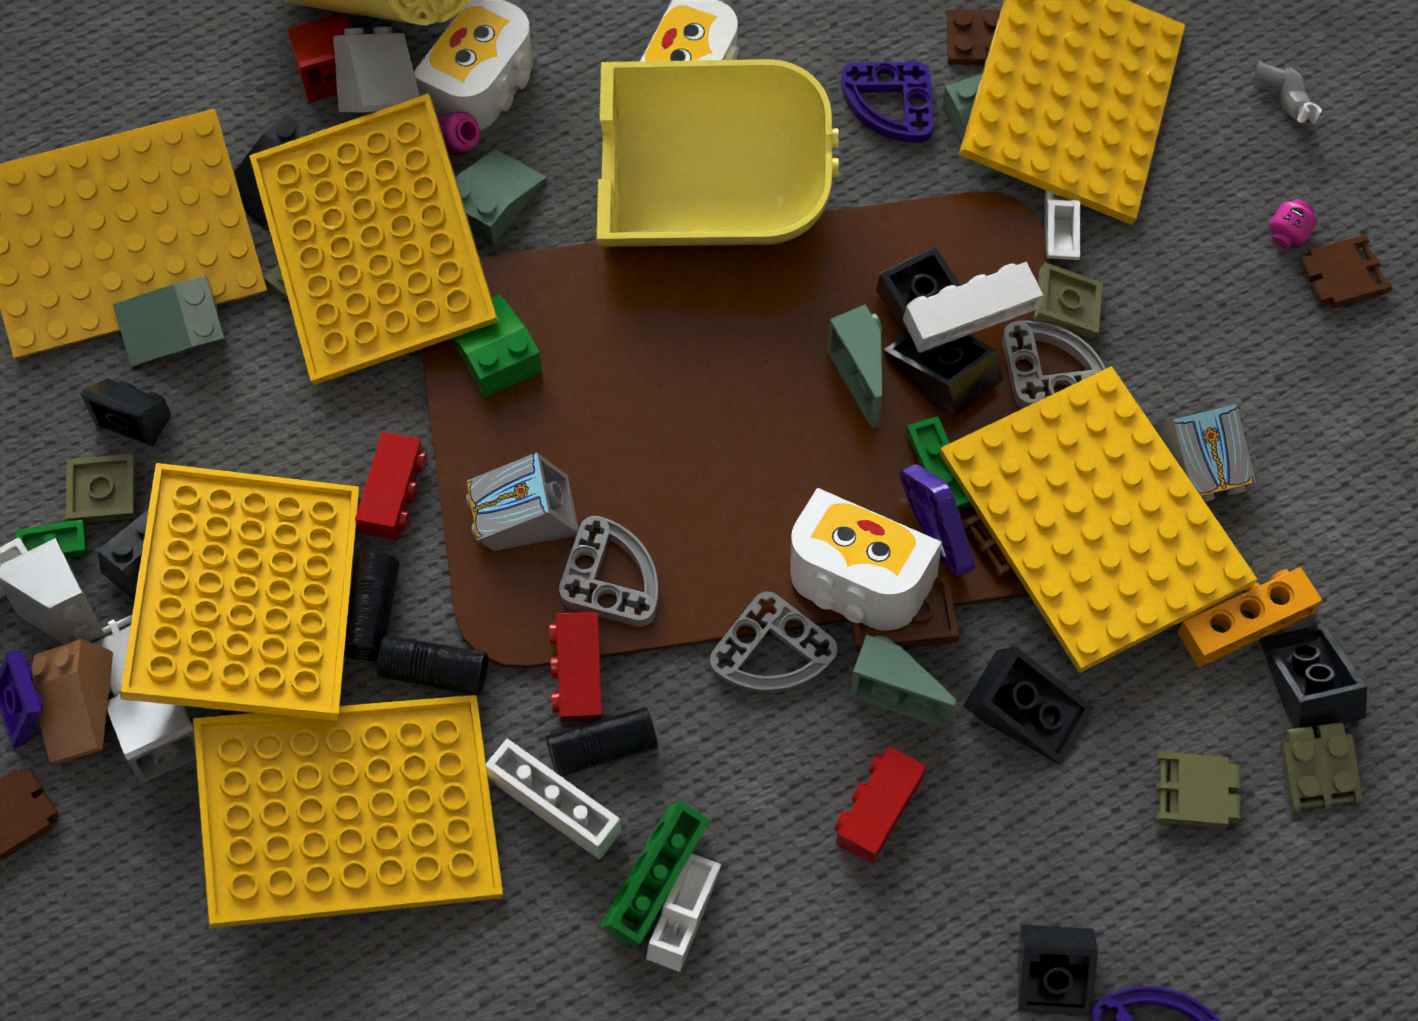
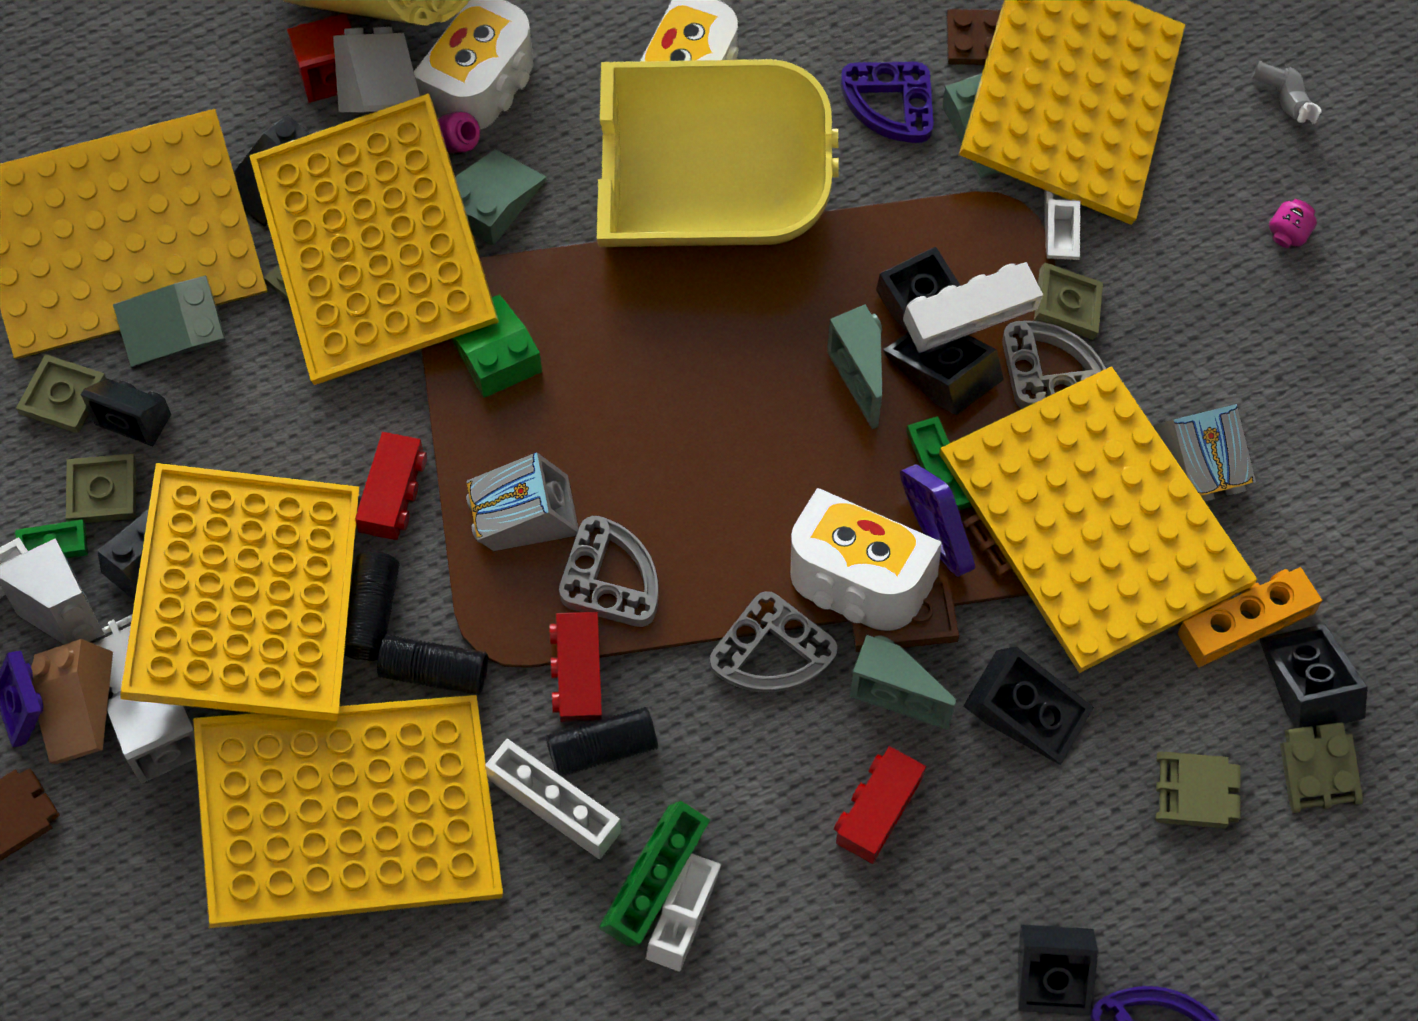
reddish brown plate [1300,235,1393,309] -> none
none -> olive plate [16,354,107,433]

